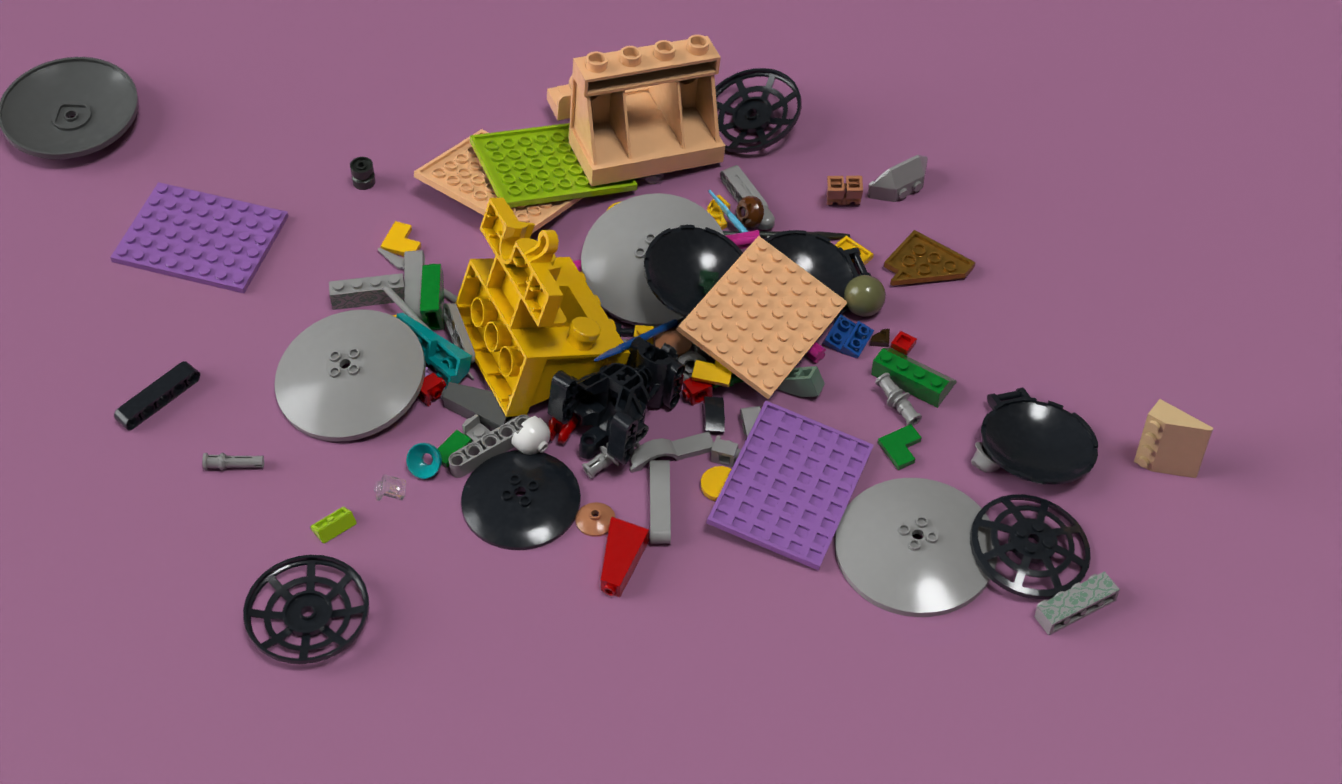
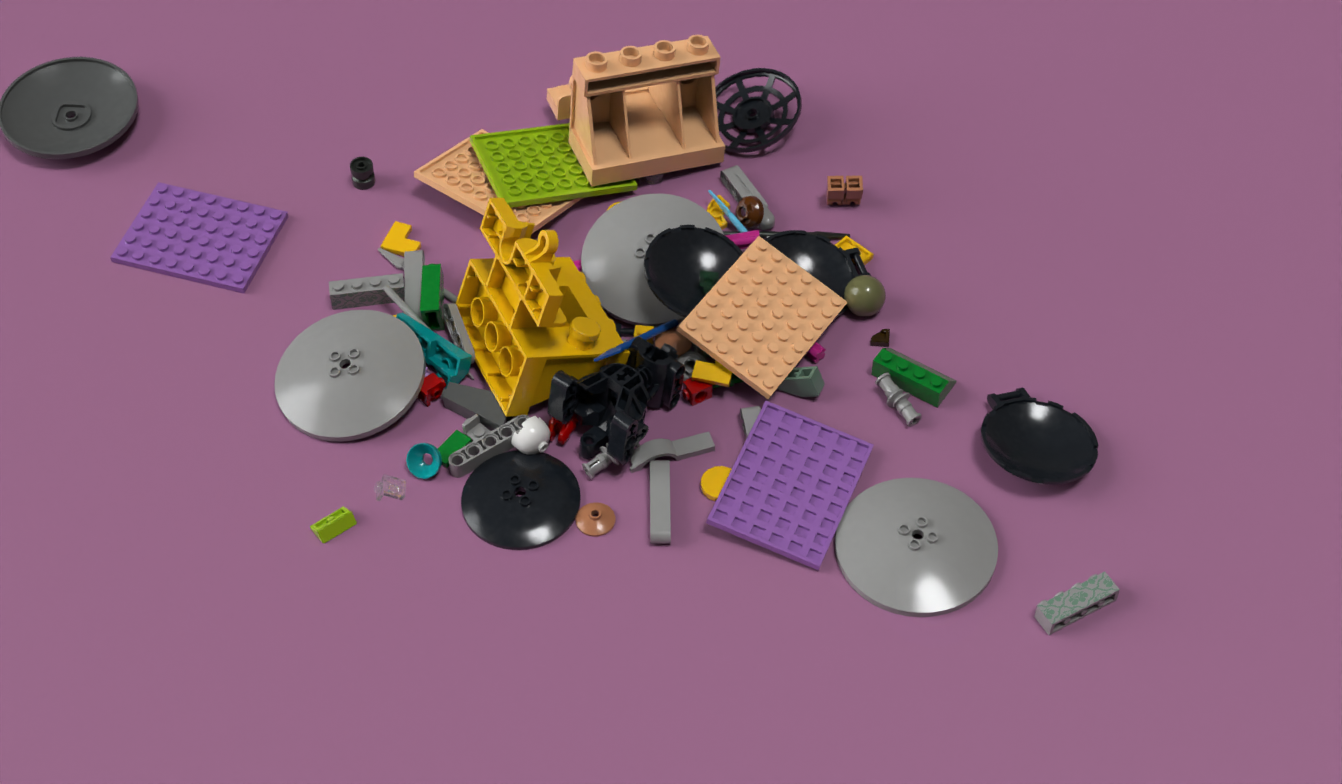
black beam [114,361,200,430] -> none
light grey pin [202,453,264,470] -> none
black dish [243,555,370,664] -> none
red slope [601,517,650,597] -> none
black slope [703,396,725,434] -> none
light grey brick [711,435,741,467] -> none
blue slope [822,314,874,358] -> none
light grey wedge [868,155,928,202] -> none
green tile [878,424,922,470] -> none
pearl gold wing [884,230,976,286] -> none
red plate [891,331,917,355] -> none
black dish [970,494,1091,599] -> none
light grey piece [971,442,1000,473] -> none
tan slope [1134,399,1213,478] -> none

